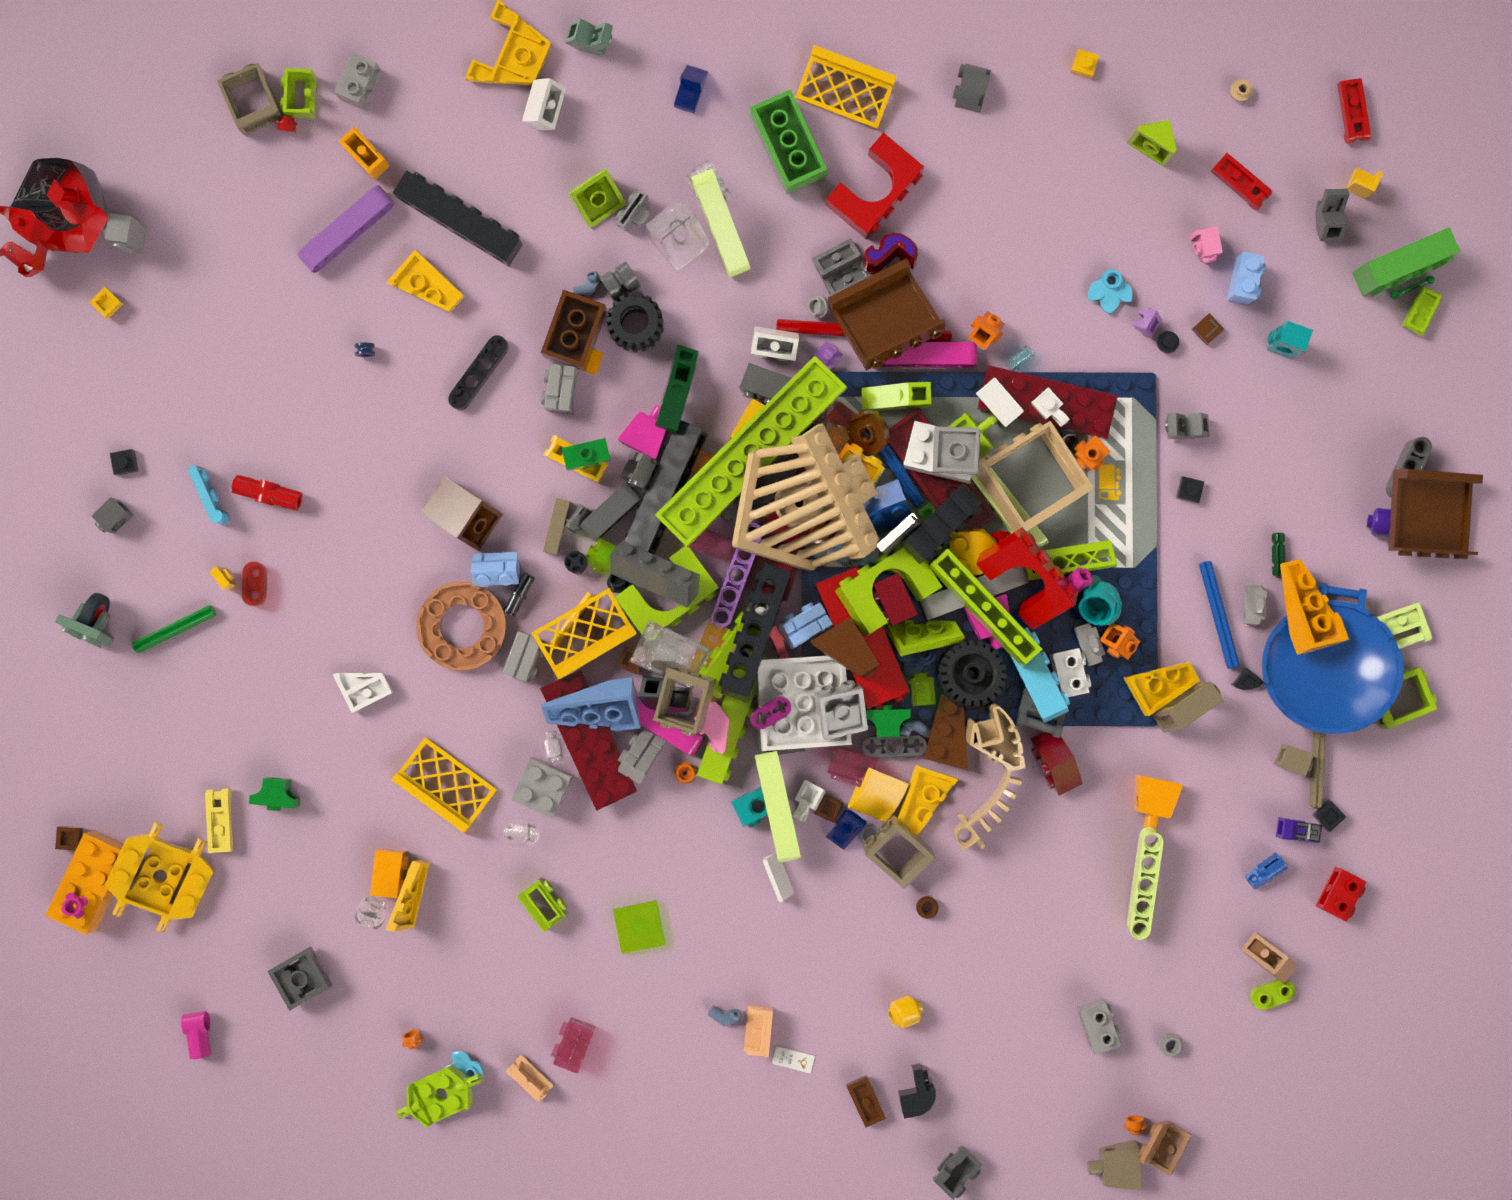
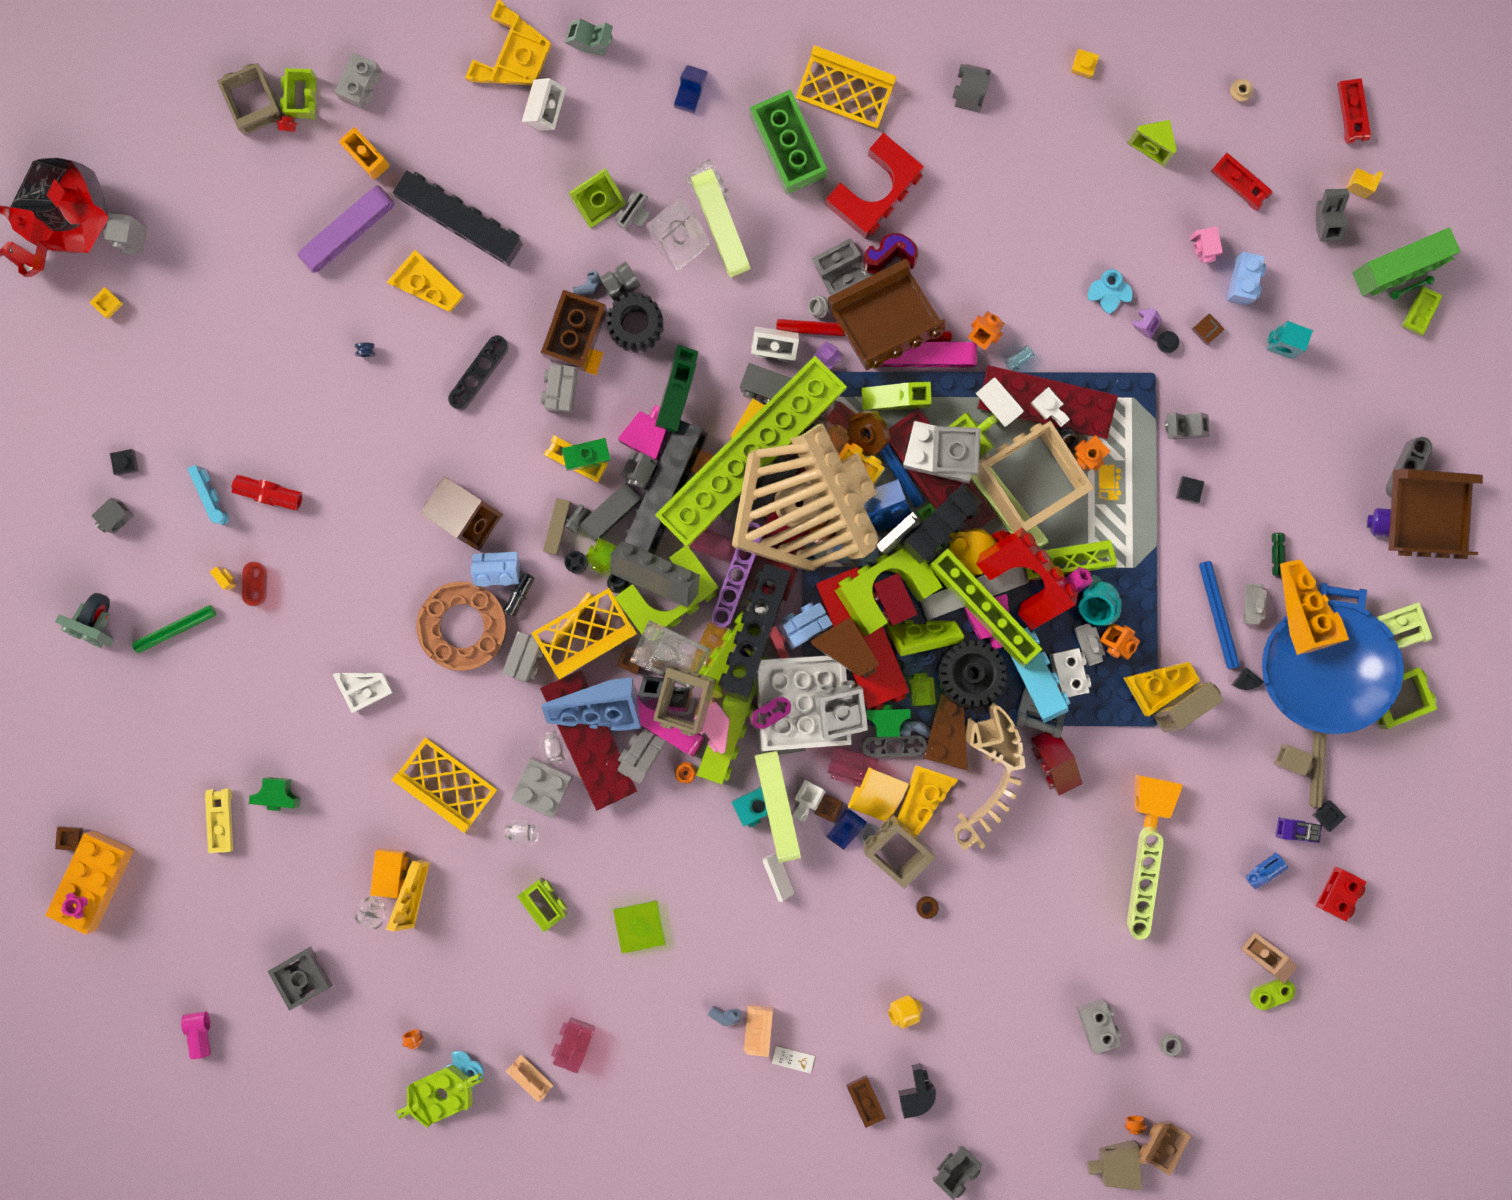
yellow piece [105,821,214,933] -> none

